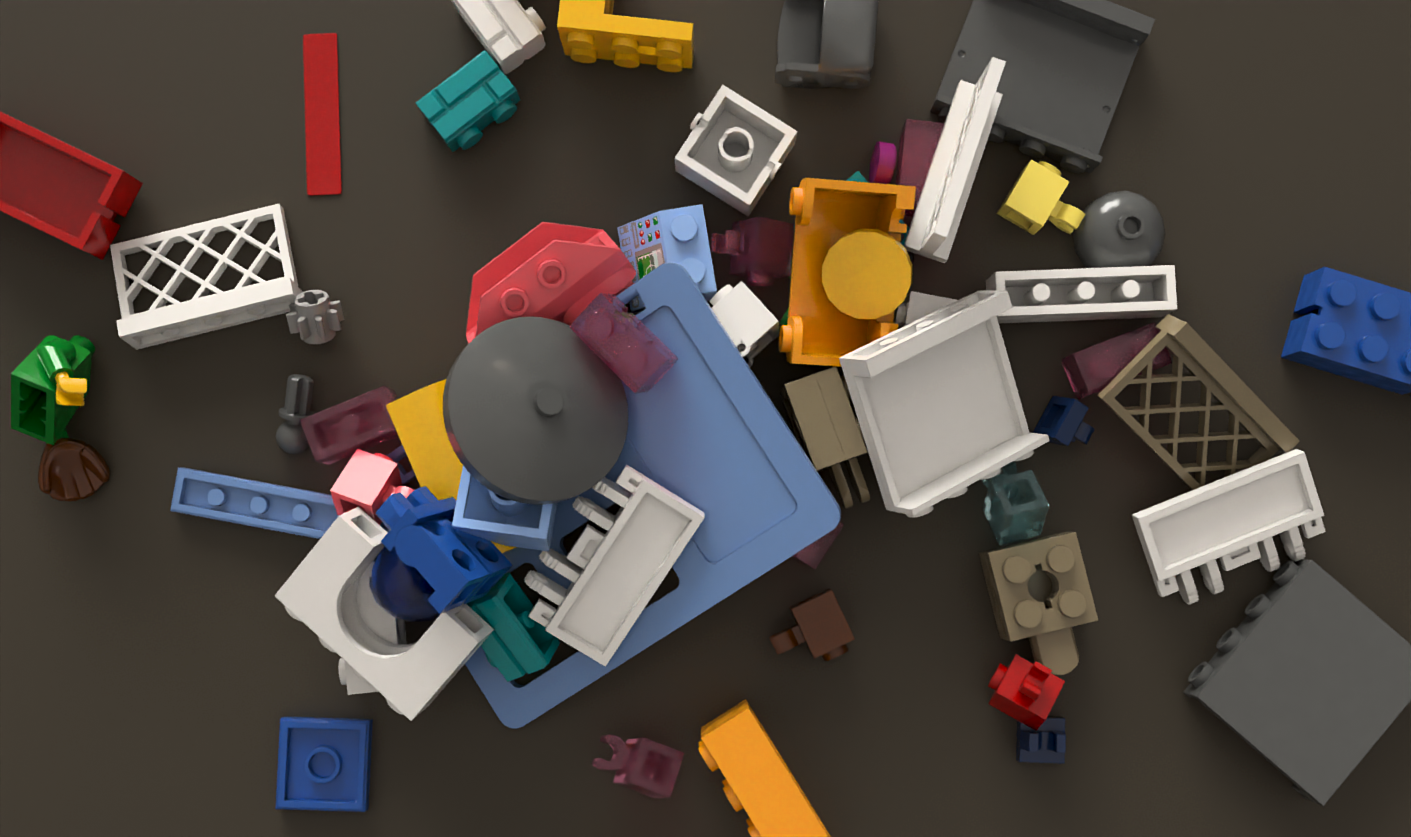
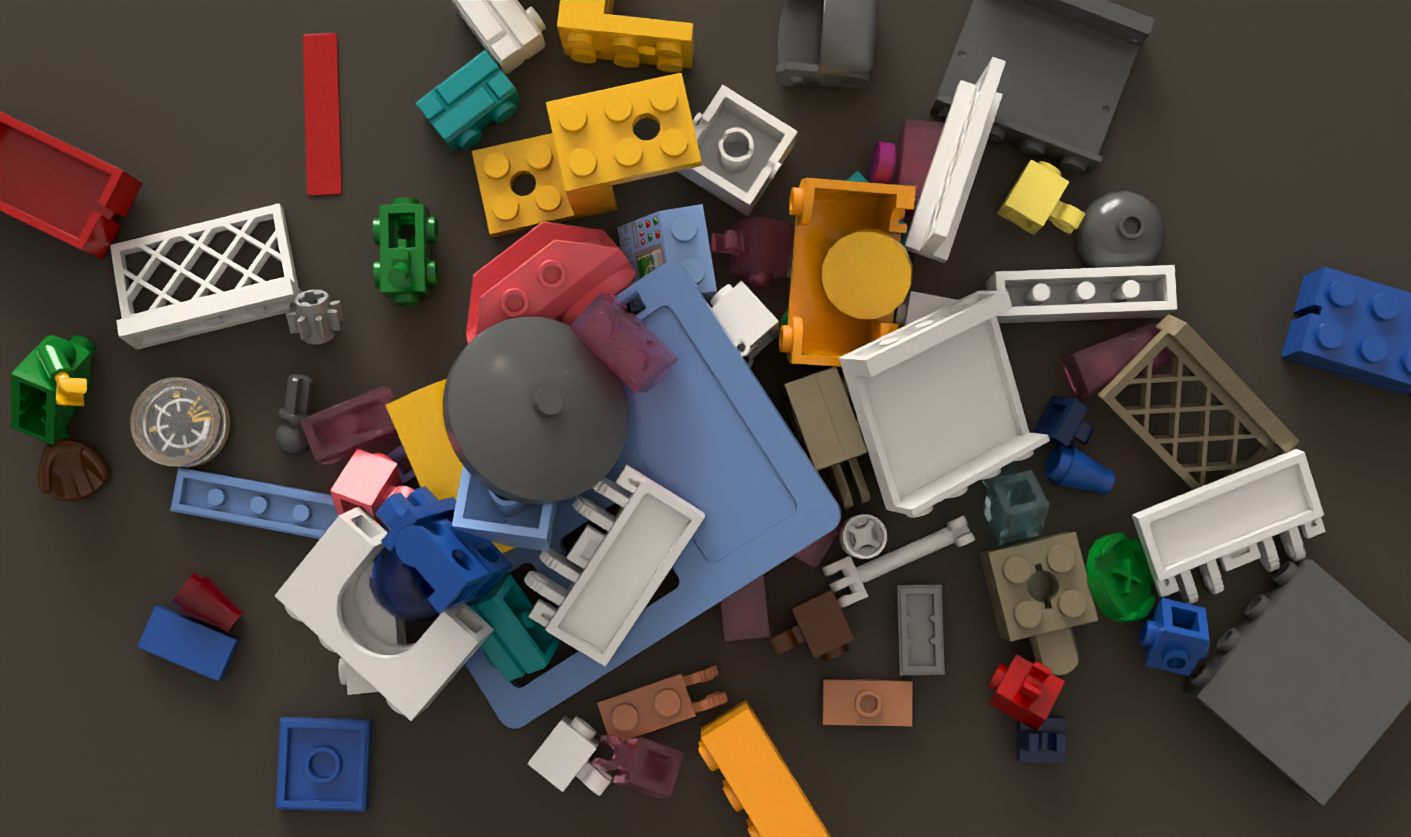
none -> clear piece [130,377,230,468]
none -> blue tile [137,605,241,681]
none -> dark red cone [172,572,244,634]
none -> green brick [373,198,439,306]
none -> yellow bracket [472,73,702,238]
none -> white brick [527,715,613,796]
none -> nougat hinge [597,665,728,745]
none -> clear pink brick [720,575,770,641]
none -> white hinge [822,515,975,608]
none -> nougat plate [822,678,913,727]
none -> white wheel [839,514,887,559]
none -> flat silver plate [895,584,945,676]
none -> blue cone [1045,444,1115,495]
none -> green tile [1086,532,1155,623]
none -> blue brick [1139,598,1210,676]

